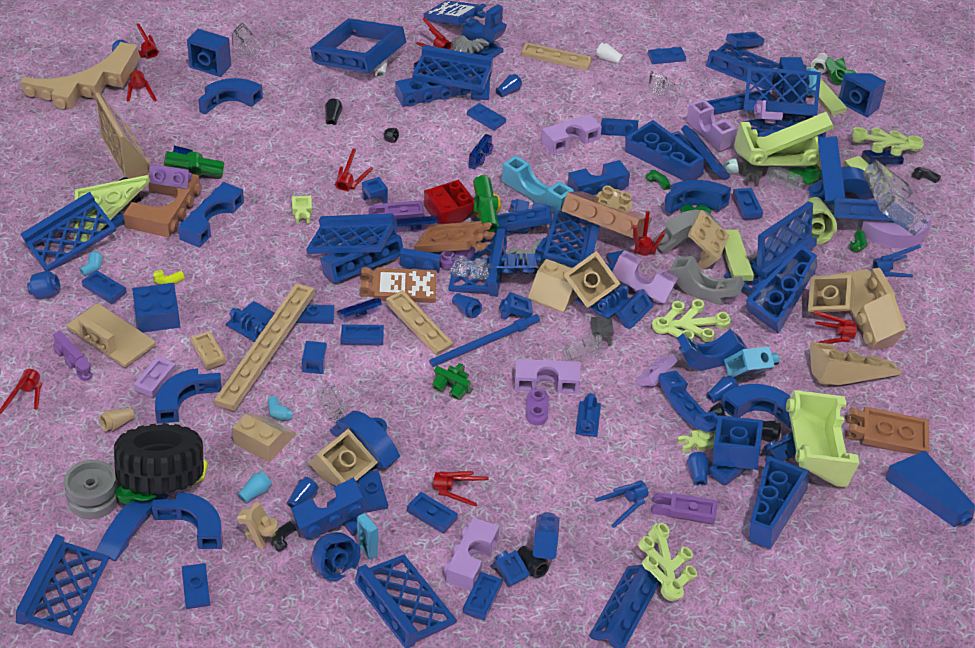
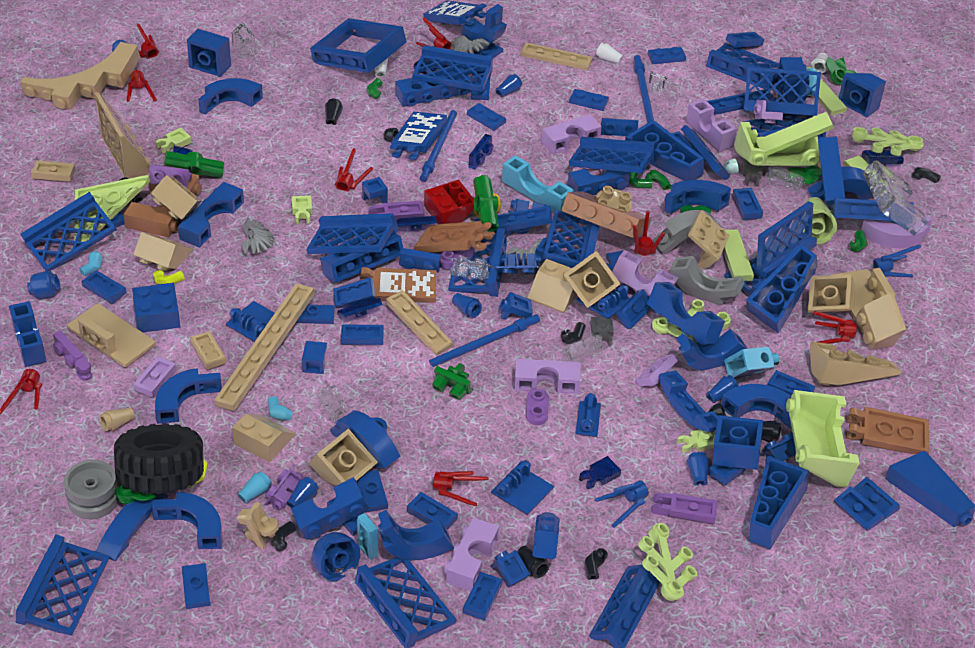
none -> blue arch [9,301,47,367]
none -> tan plate [31,160,75,182]
none -> tan slope [133,232,193,271]
none -> tan slope [151,175,202,220]
none -> yellowish green plate [156,128,192,153]
none -> light grey hair [241,218,274,254]
none -> medium lavender hinge [264,464,303,510]
none -> blue plate [333,277,375,309]
none -> green arm [367,78,383,99]
none -> blue arch [378,510,454,560]
none -> blue tile [390,111,448,160]
none -> blue bar [420,110,457,182]
none -> blue hinge [491,460,554,515]
none -> black arm [560,322,586,344]
none -> blue plate [569,89,609,111]
none -> blue fence [569,137,654,173]
none -> clear blue plate [579,456,621,489]
none -> black arm [585,548,608,580]
none -> green arm [629,172,652,189]
none -> blue bar [634,55,654,123]
none -> blue arch [647,282,725,345]
none -> blue plate [767,370,815,398]
none -> blue slope [834,476,900,531]

